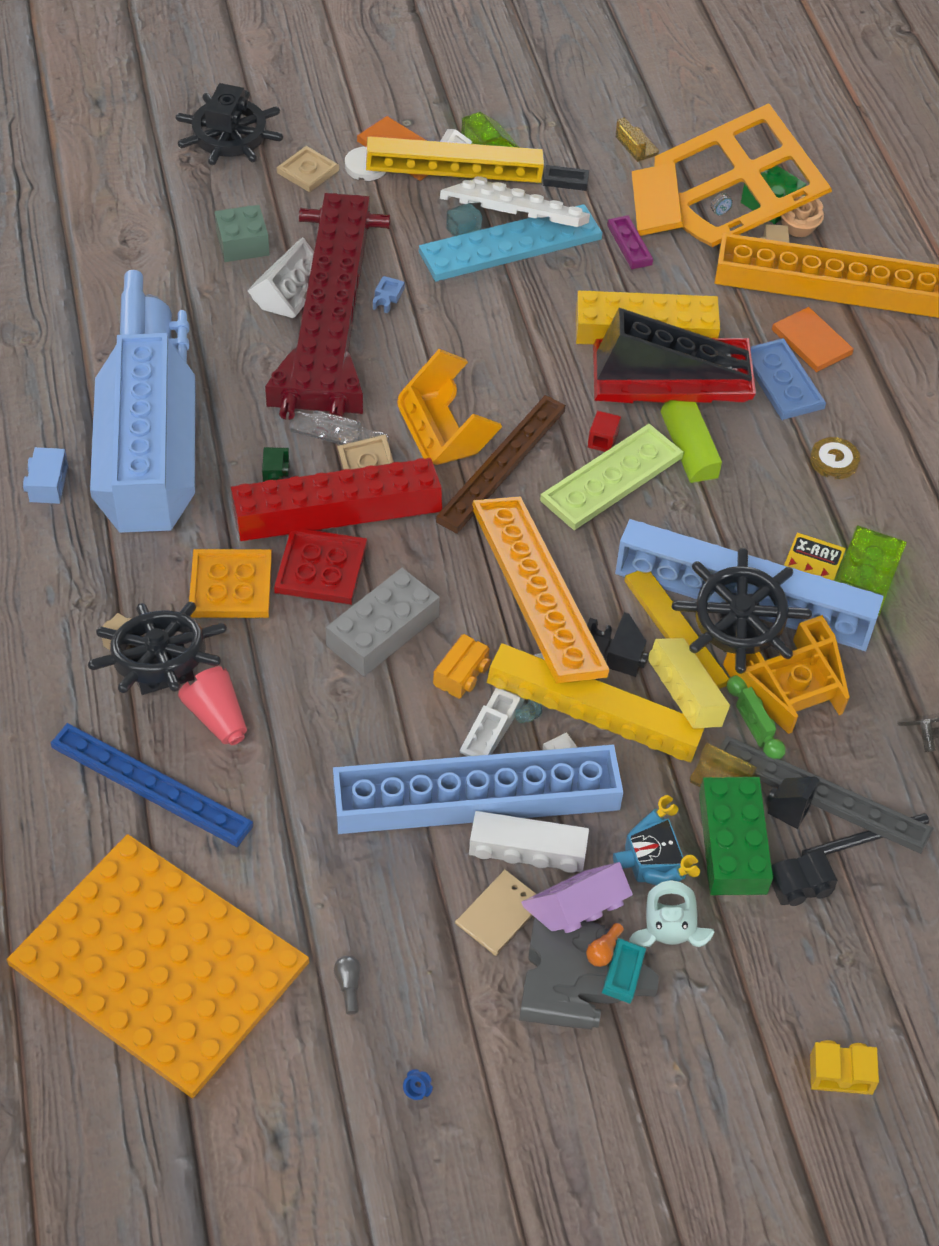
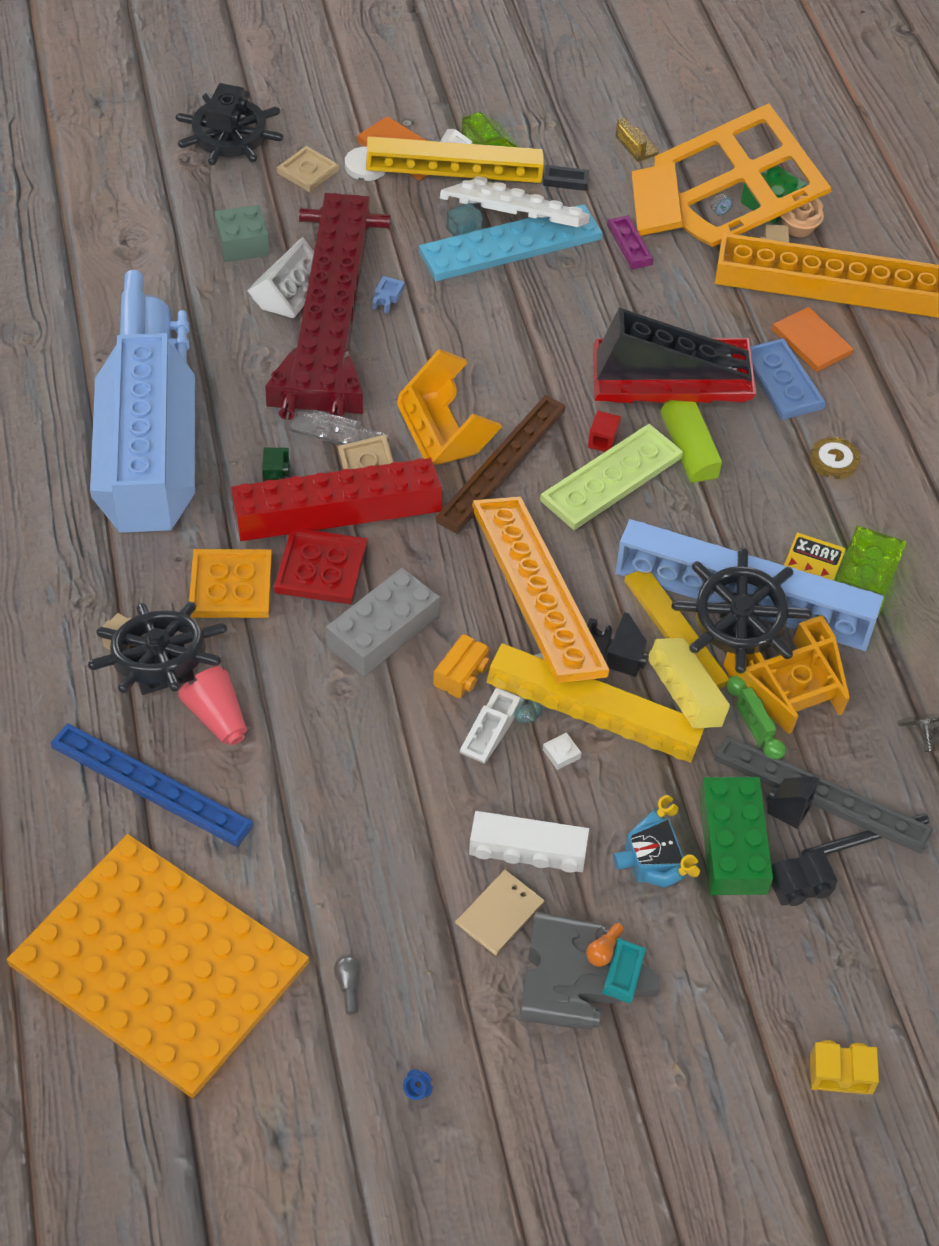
light blue brick [23,447,68,504] -> none
light blue brick [333,745,623,834] -> none
lavender slope [521,862,633,933] -> none
yellow brick [576,290,720,344] -> none
light aqua piece [629,880,715,947] -> none
clear yellow panel [689,743,757,788] -> none

